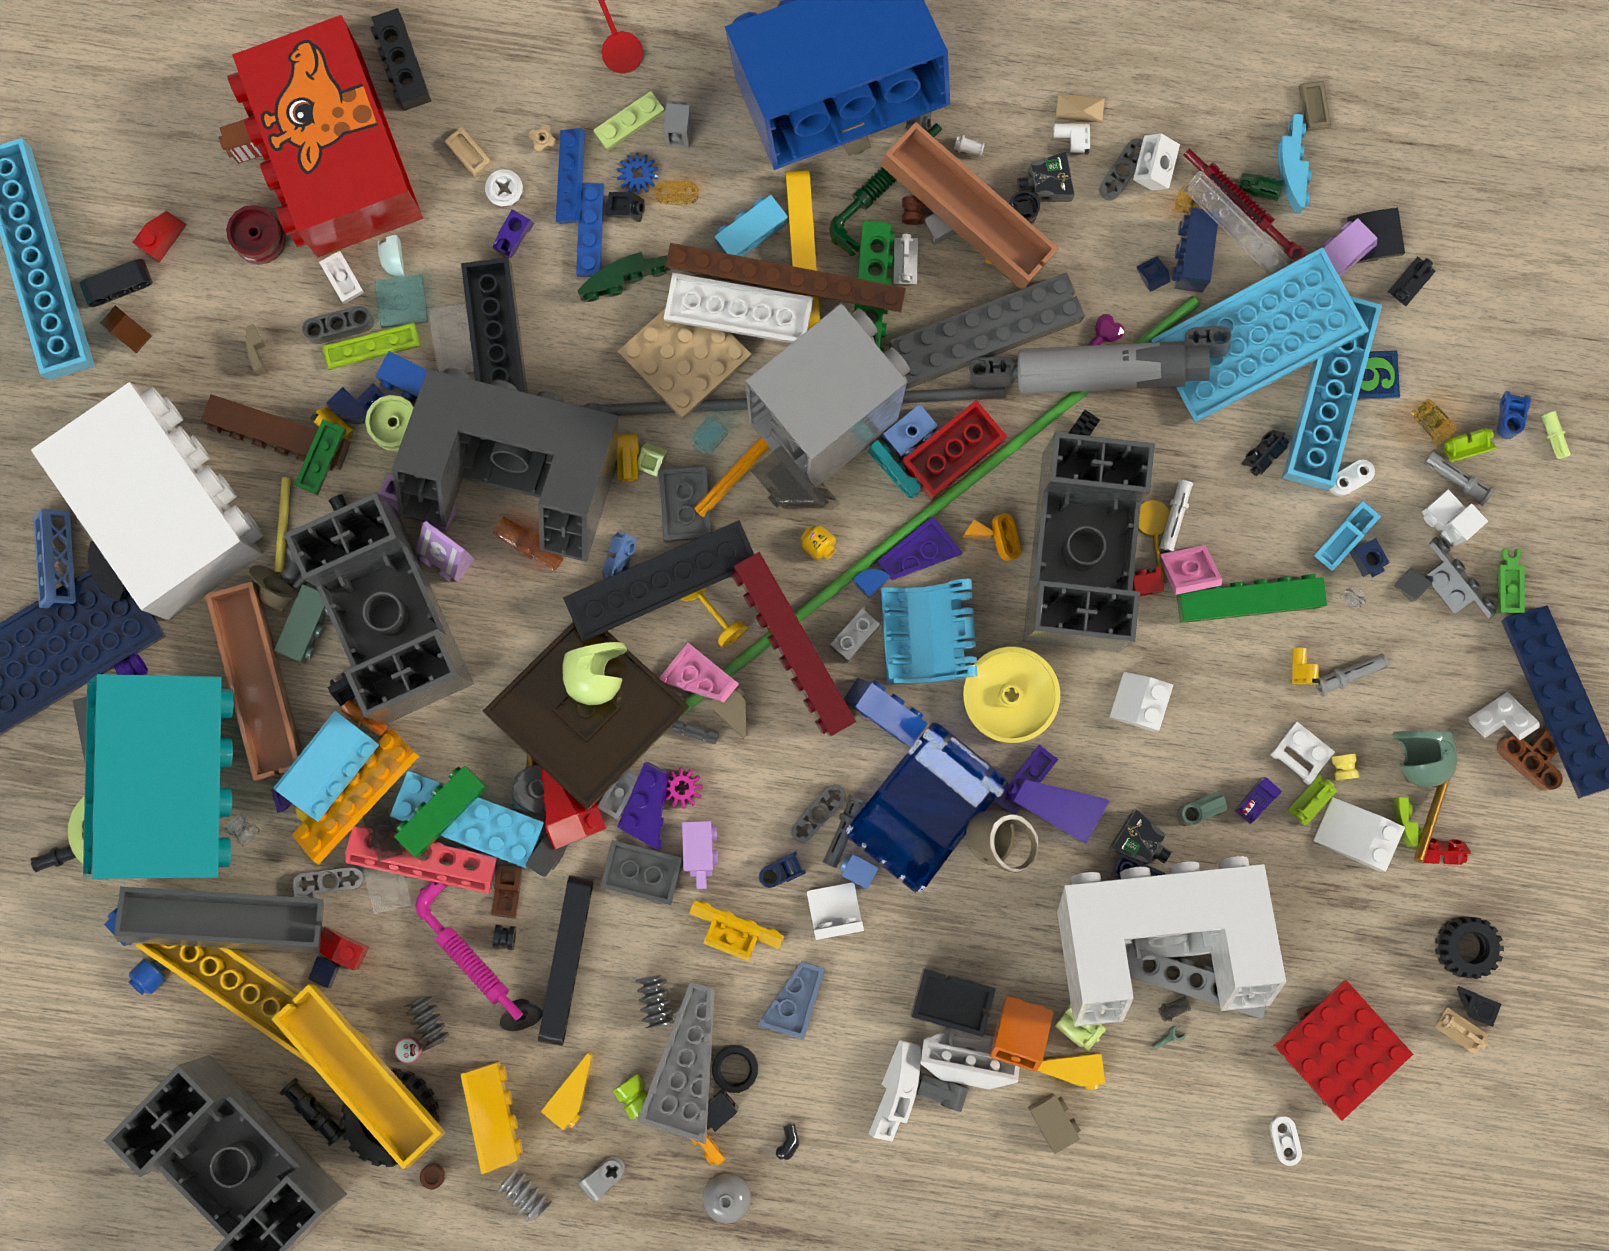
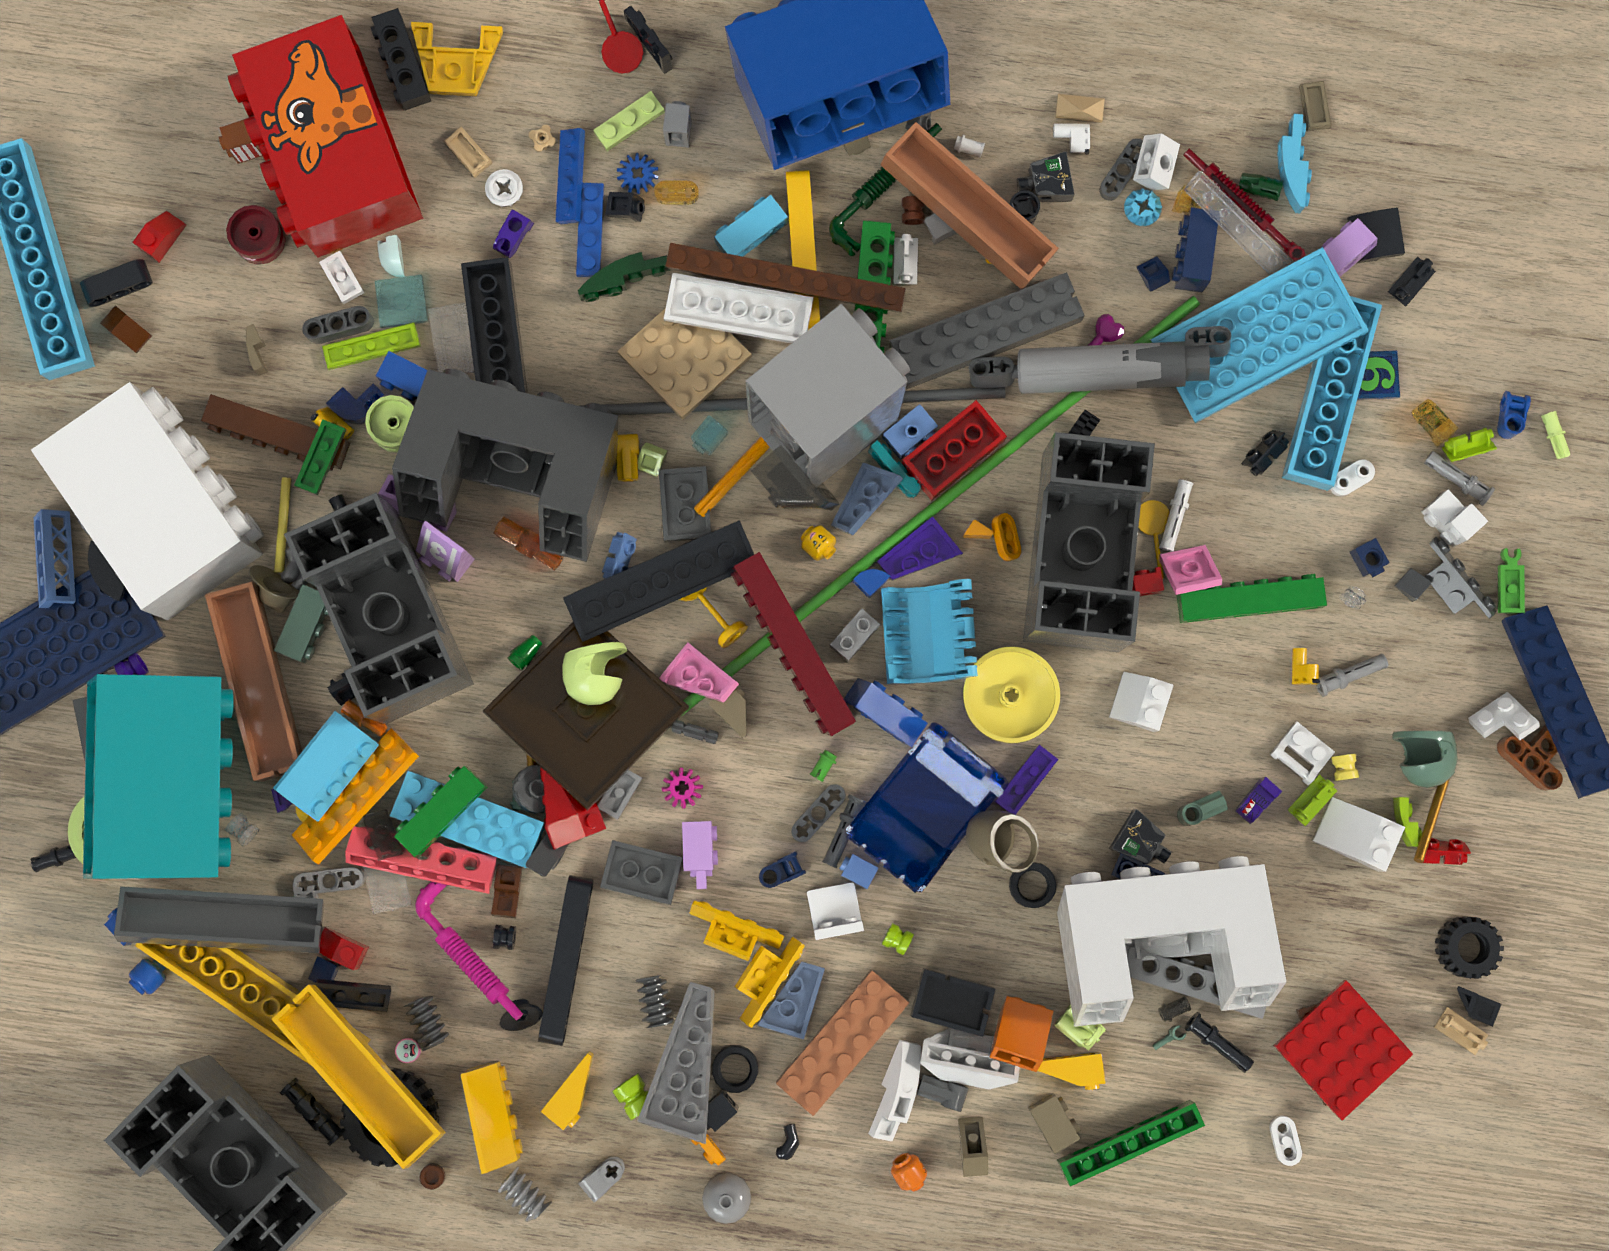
dark purple wing [617,762,668,849] -> none
dark purple slope [1007,778,1109,843] -> none
medium azure slope [1314,499,1381,571] -> none
none -> black plate [316,979,391,1012]
none -> yellow wing [411,22,503,96]
none -> green cone [507,635,543,671]
none -> black wing [623,6,673,74]
none -> yellow bracket [734,936,805,1028]
none -> nougat brick [776,969,909,1116]
none -> bright green pin [810,750,837,782]
none -> sand blue wing [831,463,903,535]
none -> lime wheel [882,923,914,955]
none -> orange head [891,1153,927,1192]
none -> dark tan slope [958,1117,988,1177]
none -> black tyre [1009,862,1057,908]
none -> green brick [1057,1100,1205,1187]
none -> medium azure gear [1124,188,1162,226]
none -> black pin [1184,1012,1254,1073]

